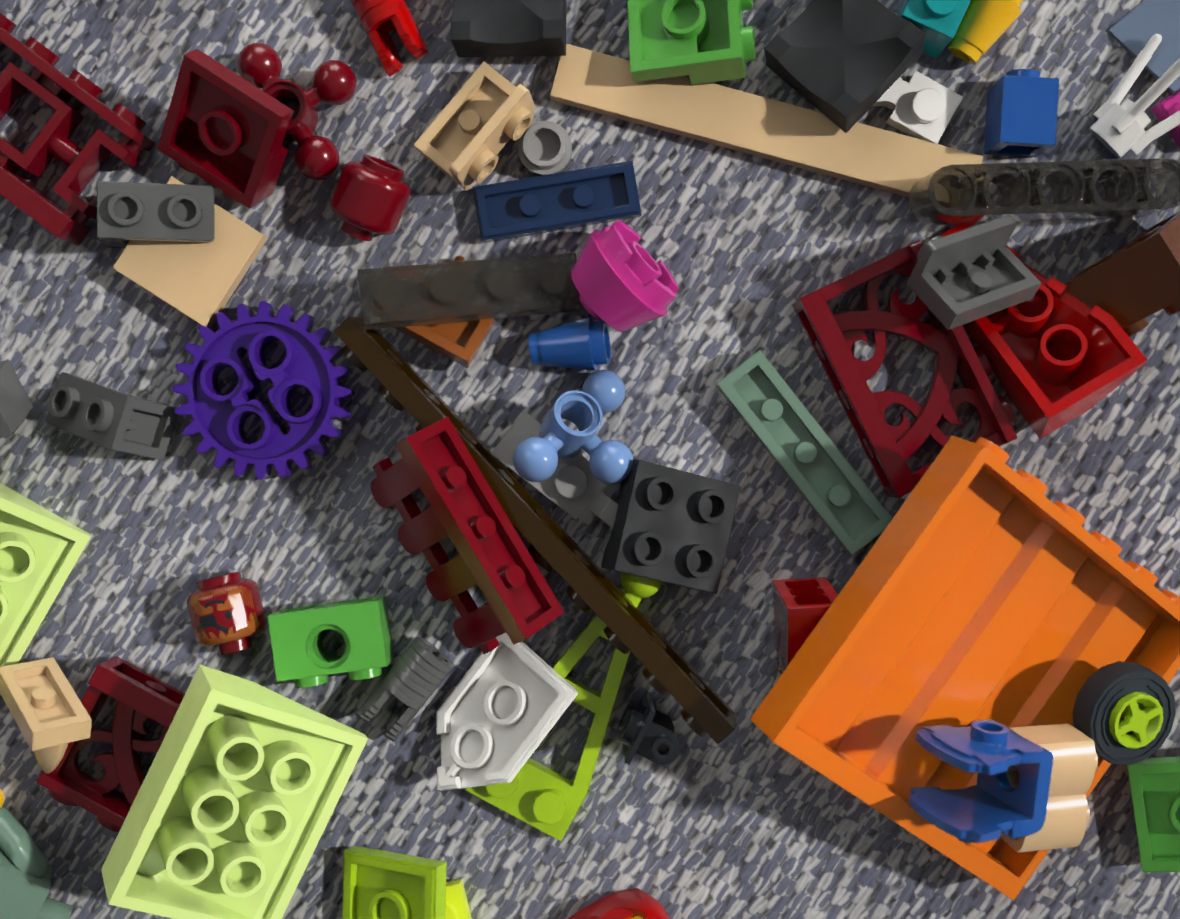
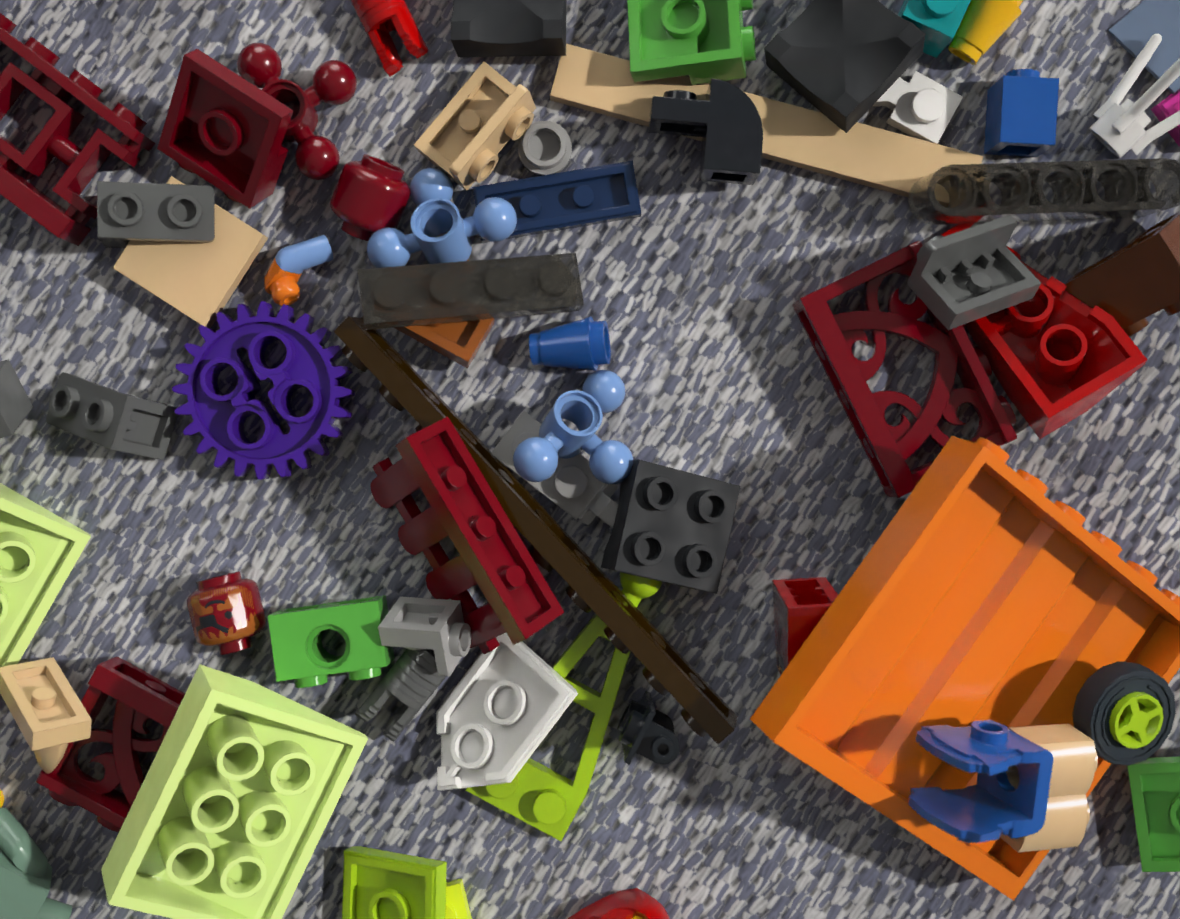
dark pink cone [571,220,679,332] -> none
sand green plate [715,350,893,555] -> none
none -> arm [264,235,334,306]
none -> medium blue piece [367,168,517,272]
none -> light grey bracket [378,597,471,676]
none -> black brick [648,78,763,185]

